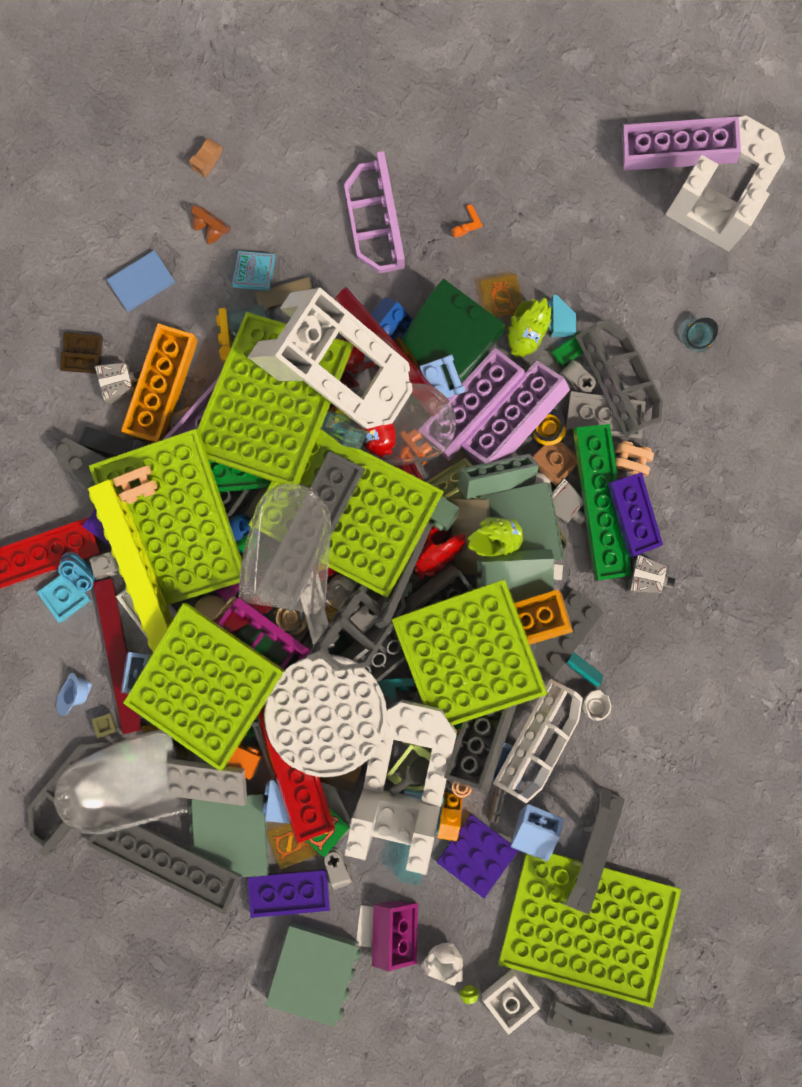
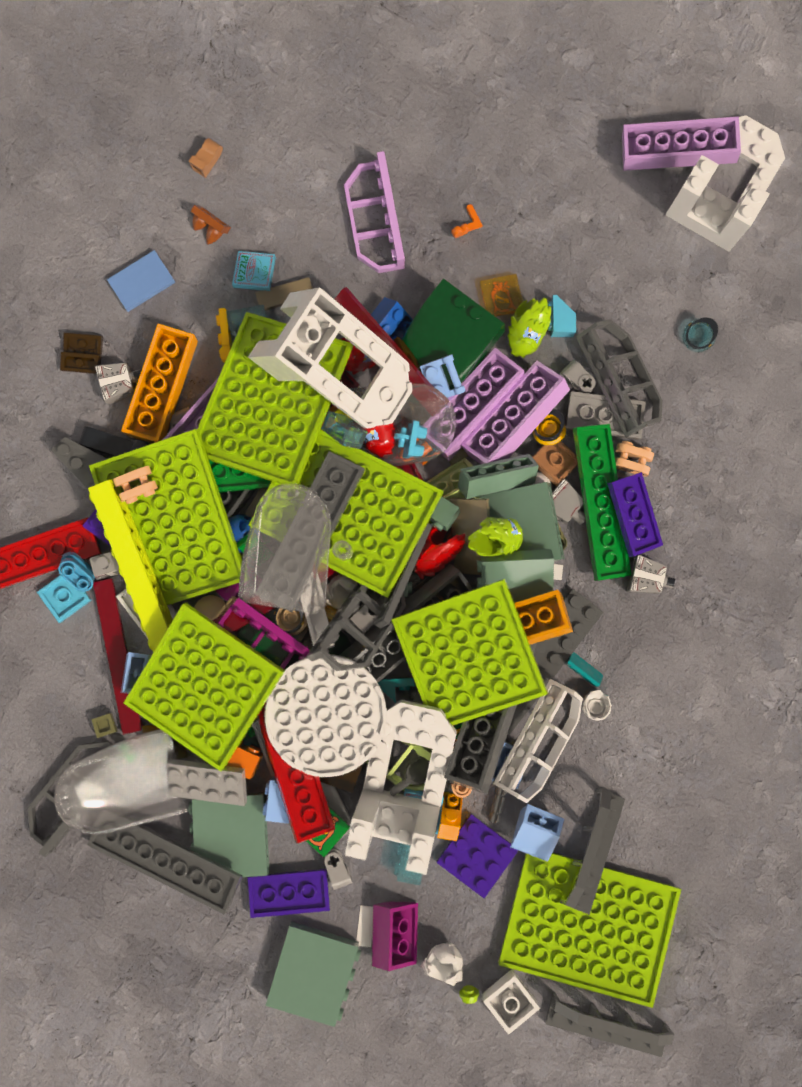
light blue piece [56,673,92,716] -> none
clear yellow tile [267,823,318,869] -> none
green tile [551,331,583,368] -> none
none -> clear bush [332,540,353,561]
none -> medium azure hips [394,420,428,459]

